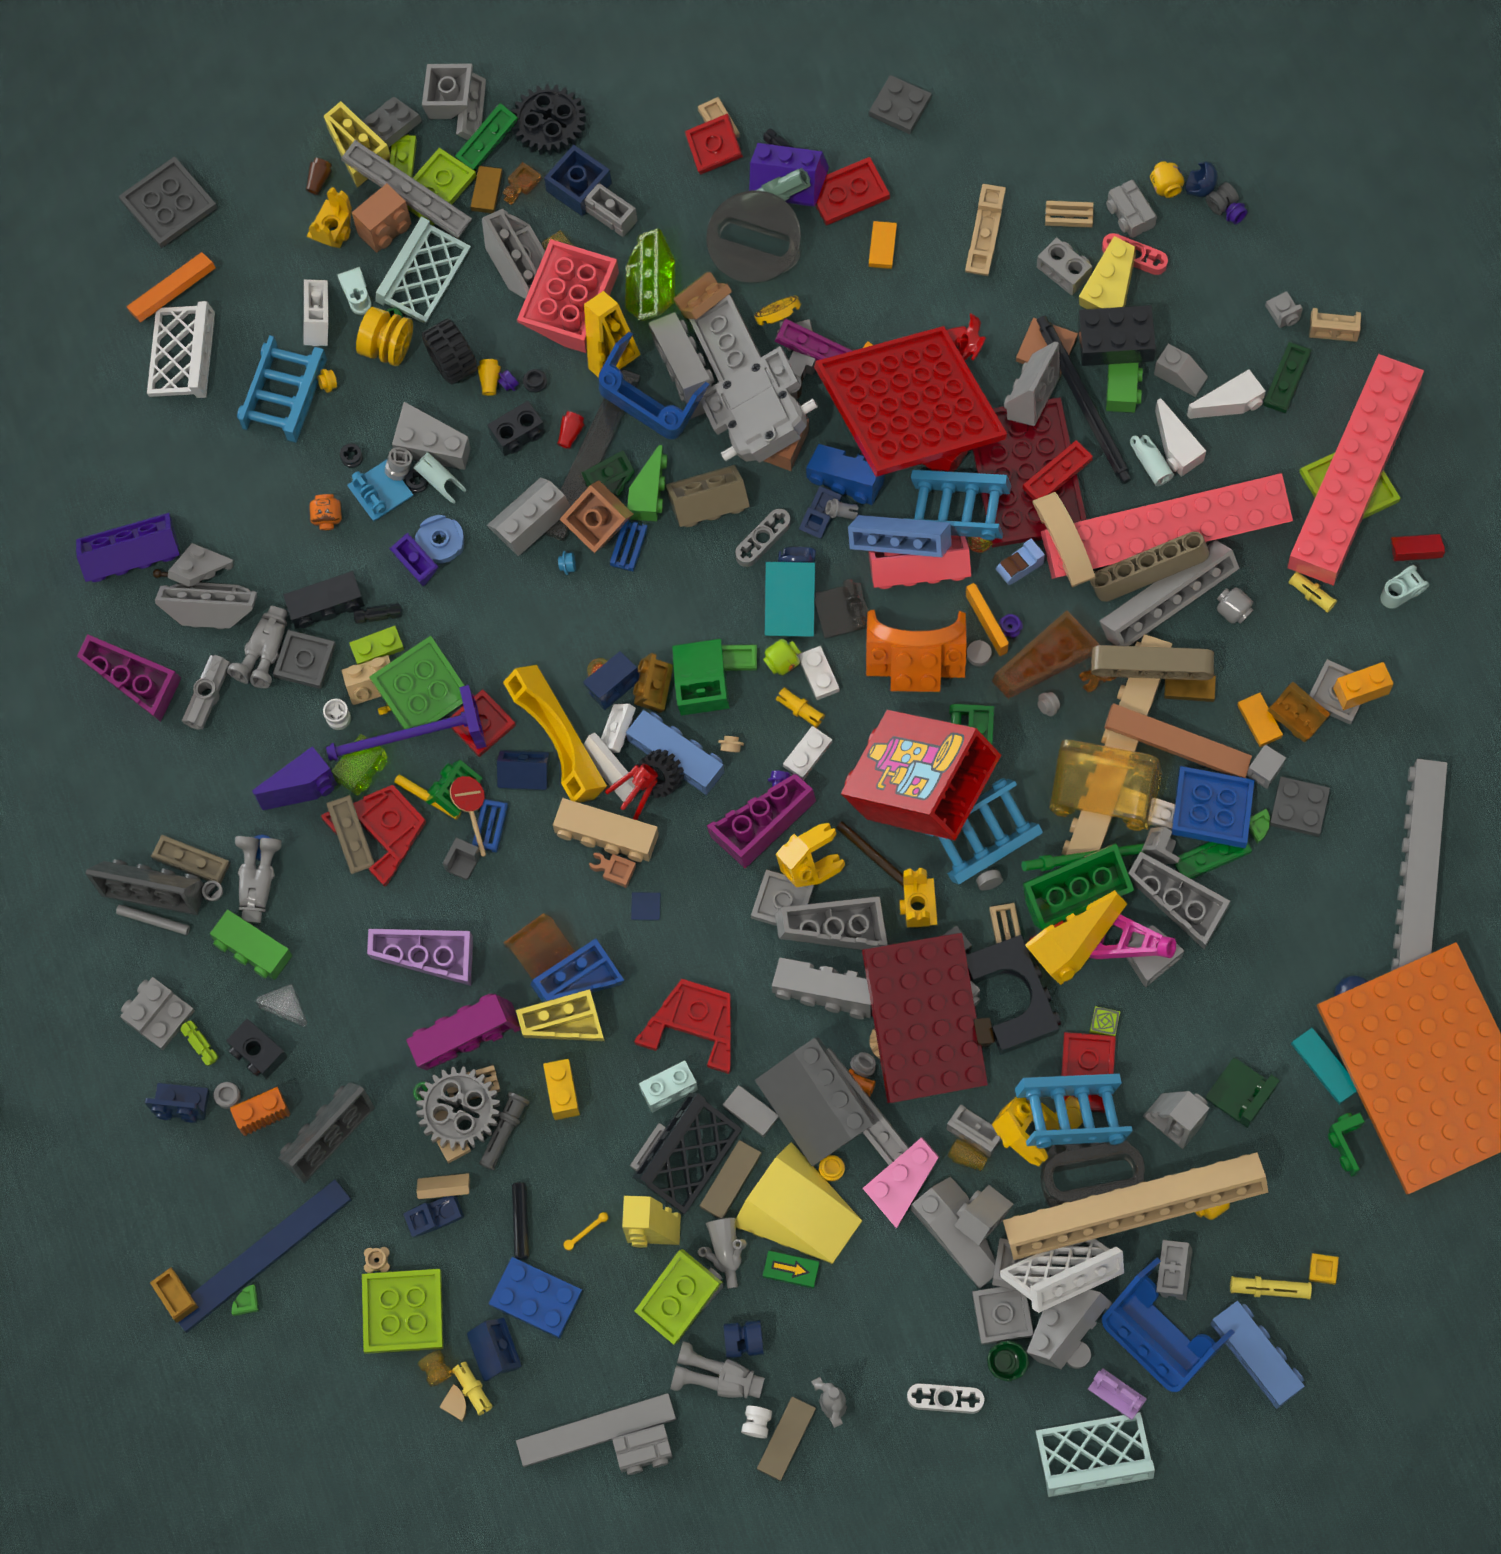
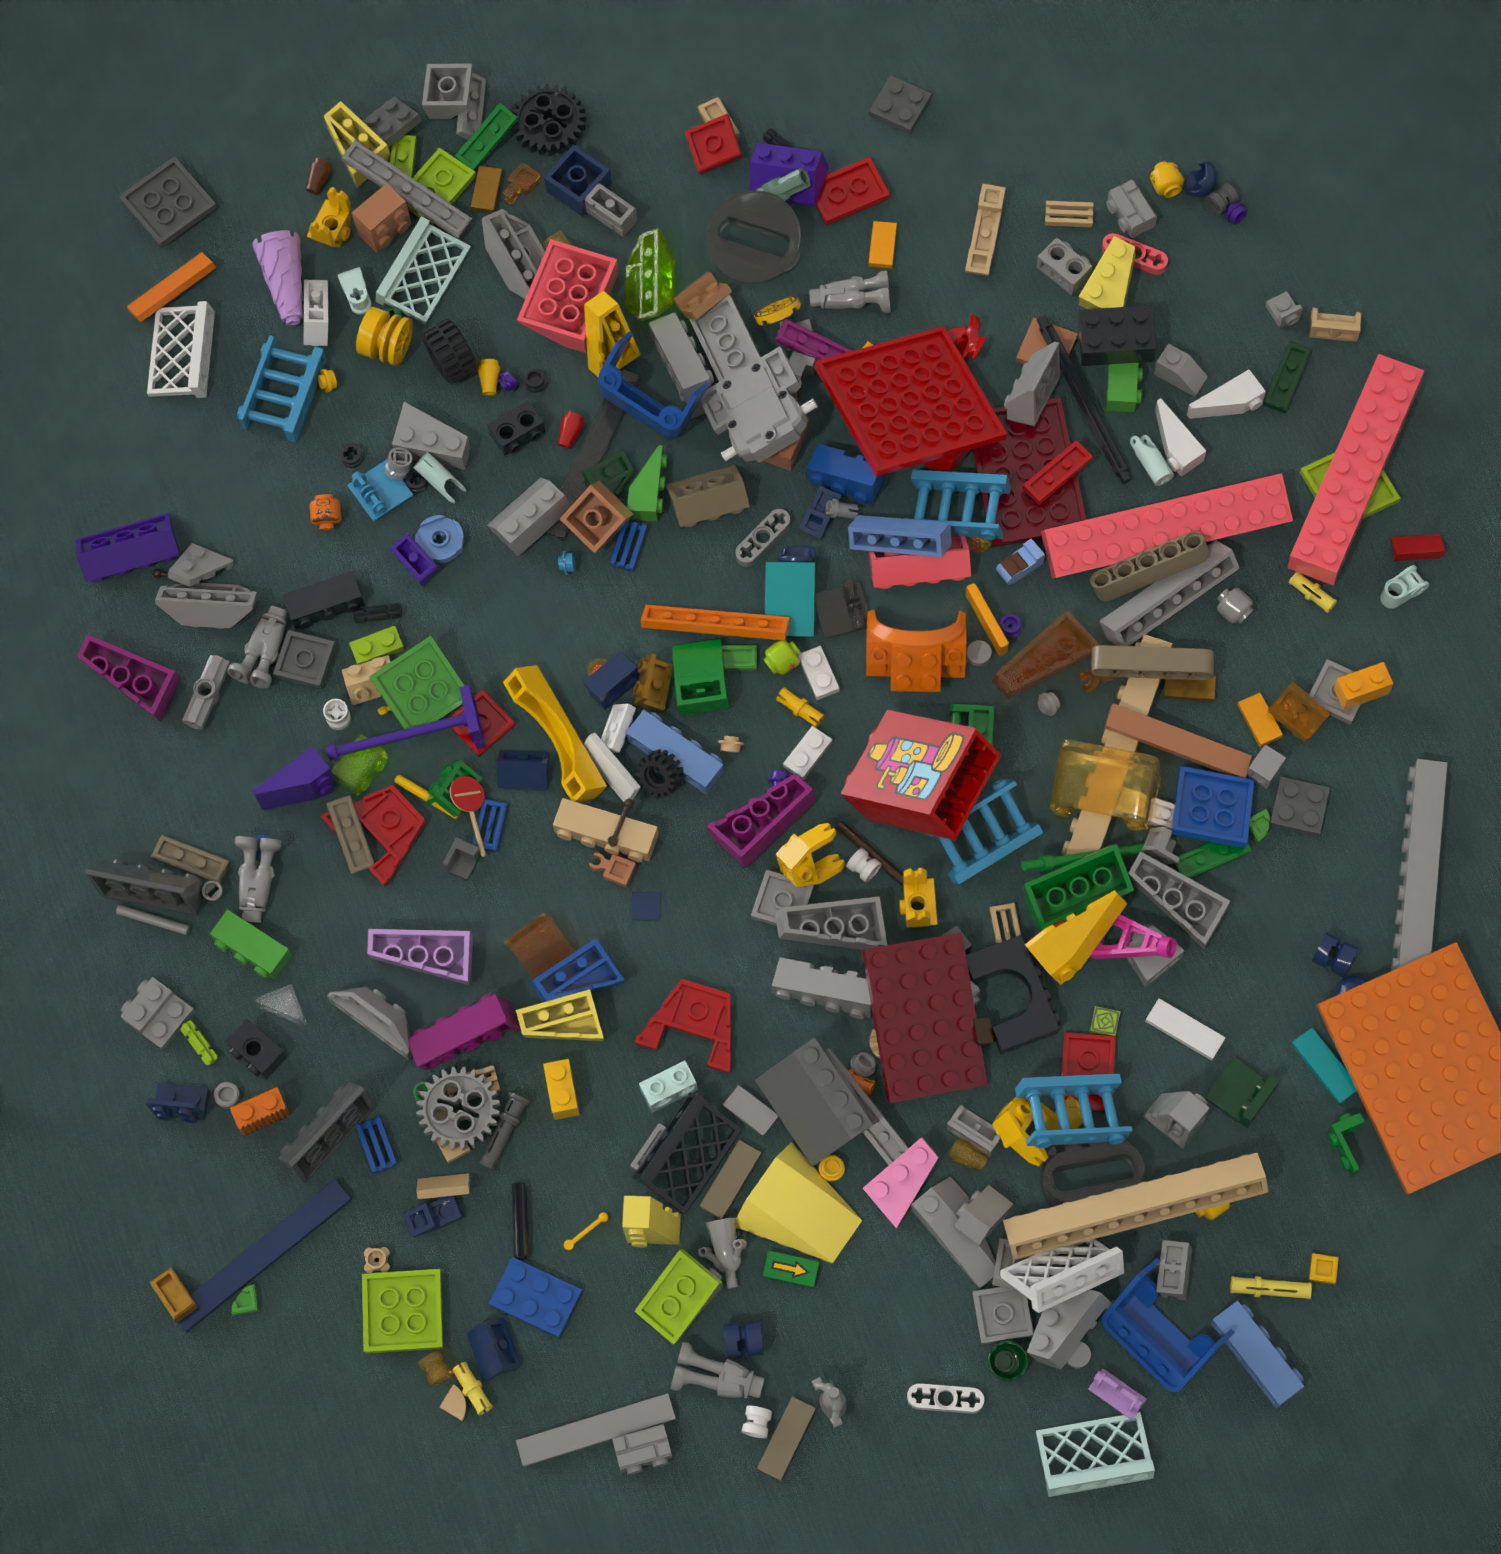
red plant [605,764,658,820] -> none
light grey tile [976,870,1003,890] -> none
tan slope [1032,492,1095,587] -> none
none -> lavender cone [253,230,304,326]
none -> light grey wedge [327,987,413,1061]
none -> blue tile [355,1116,398,1174]
none -> dark brown hinge [608,798,634,847]
none -> orange plate [640,605,790,640]
none -> light grey piece [809,271,891,313]
none -> white wheel [846,848,882,883]
none -> white tile [1145,999,1225,1061]
none -> dark blue wheel [1312,932,1359,977]

